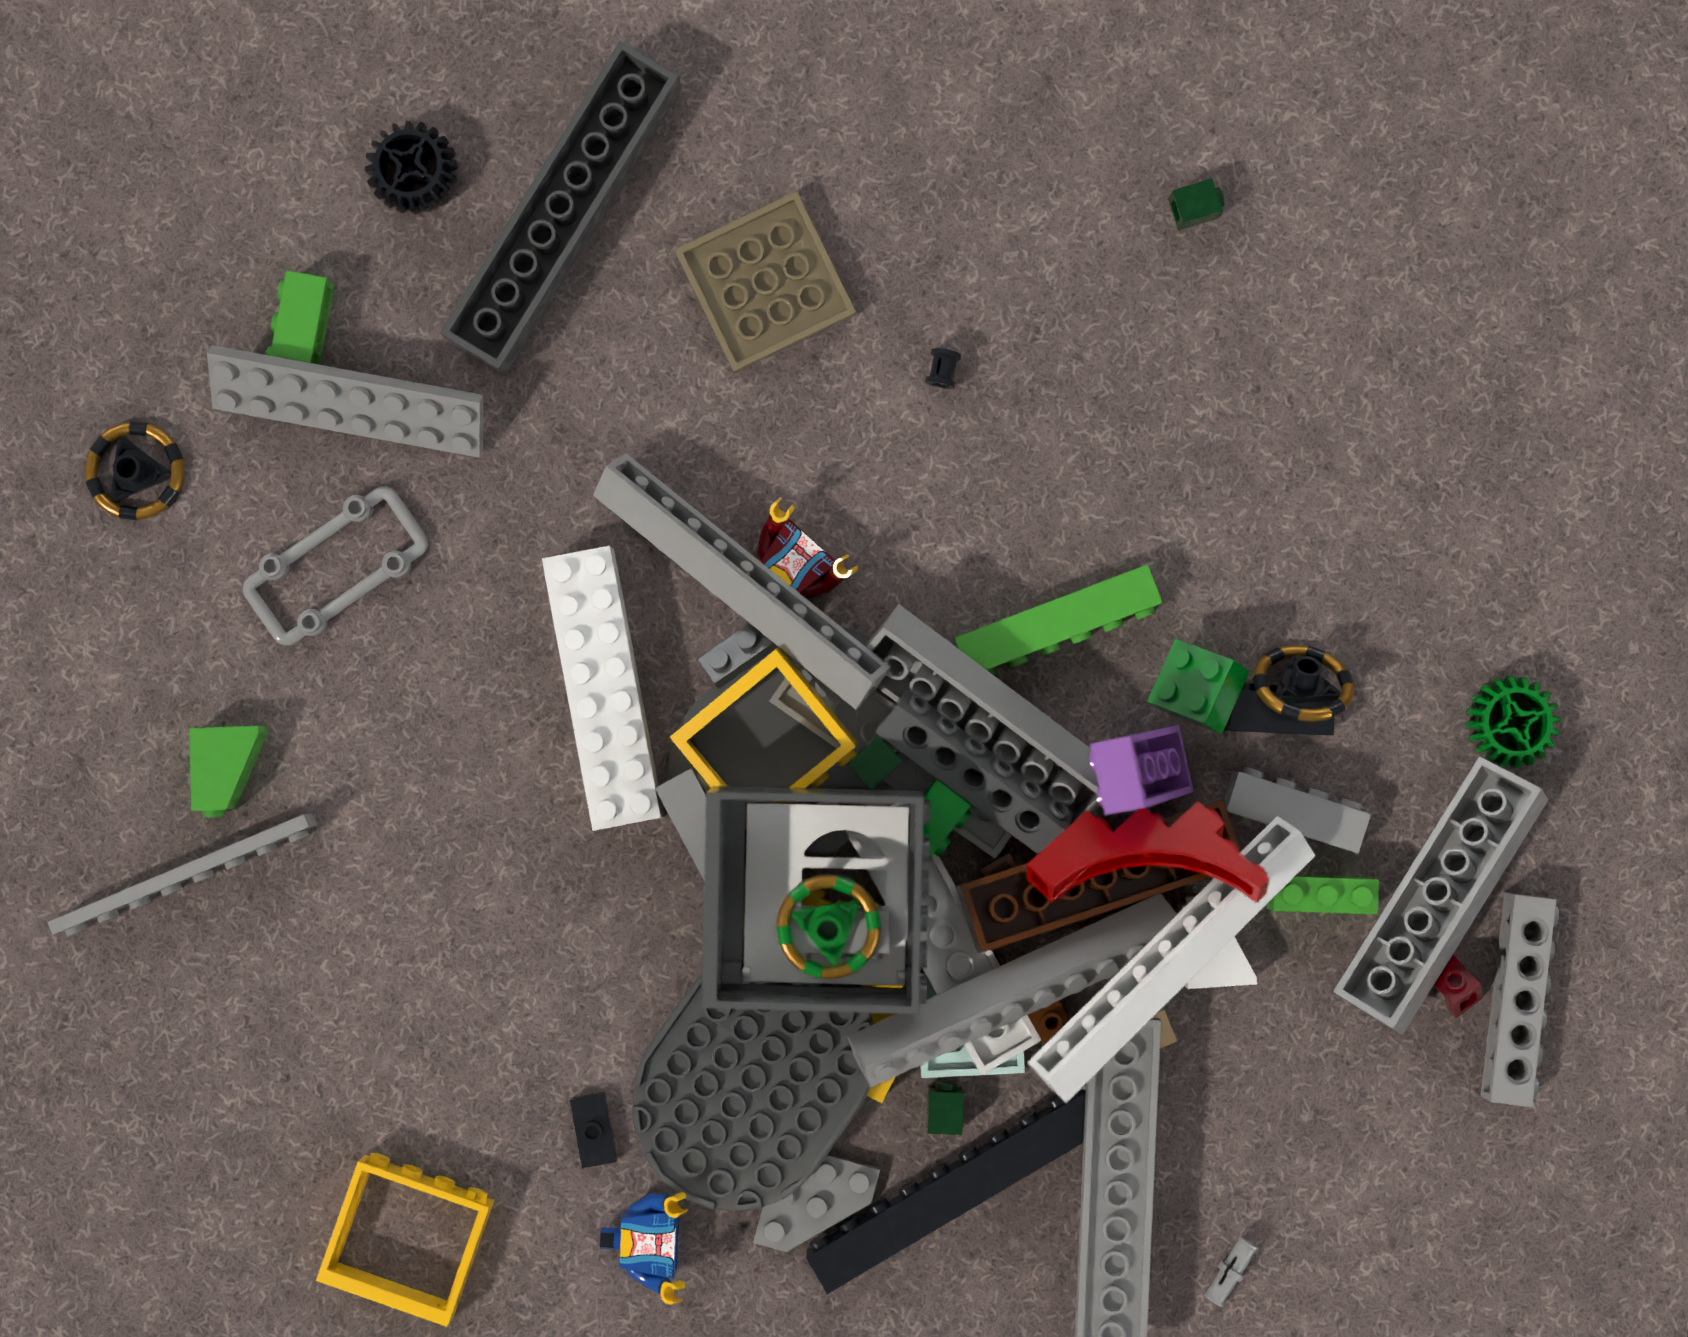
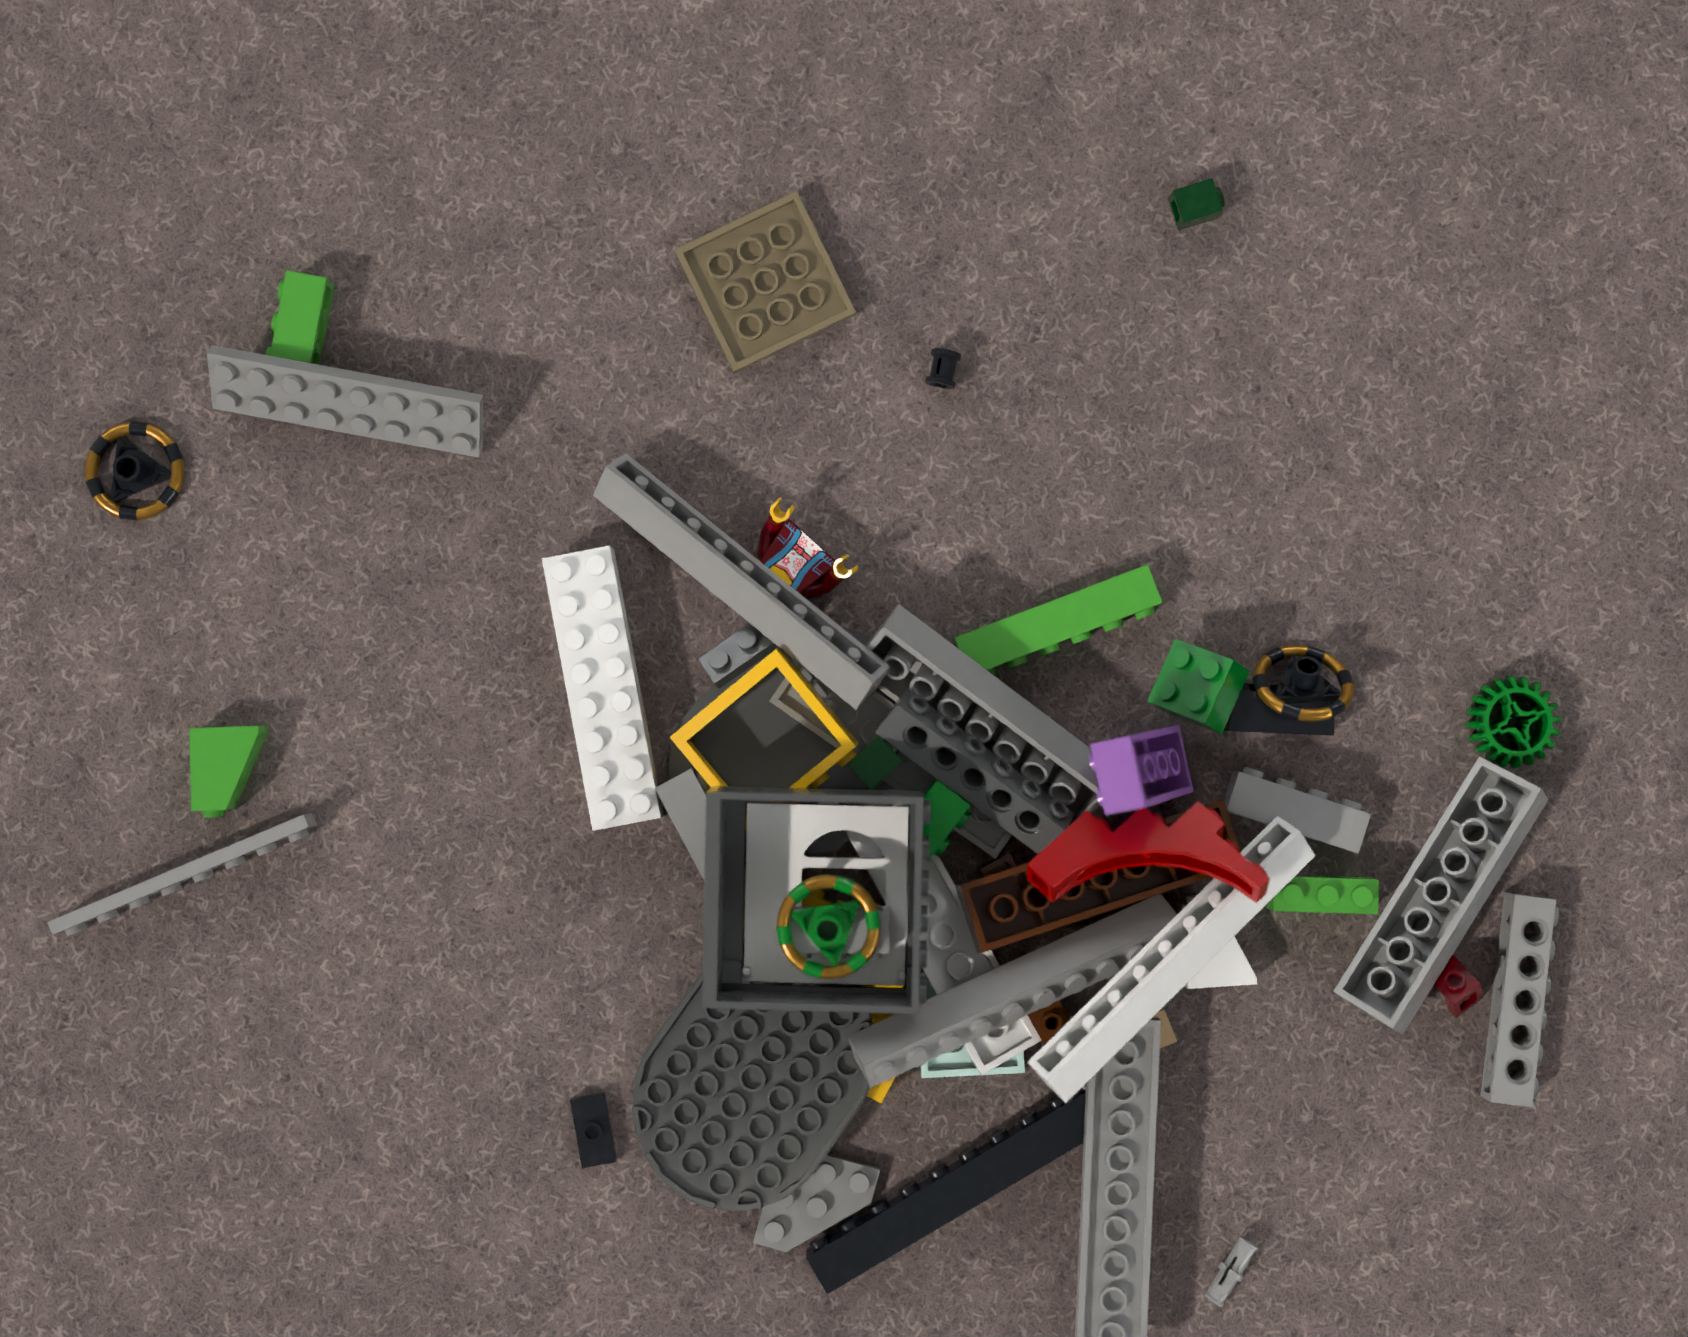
light grey bar [243,486,428,646] -> none
yellow window [316,1153,495,1327] -> none
black gear [365,120,459,215] -> none
dark grey brick [440,41,682,376] -> none
torso [600,1192,688,1305] -> none
dark green brick [926,1081,964,1135] -> none

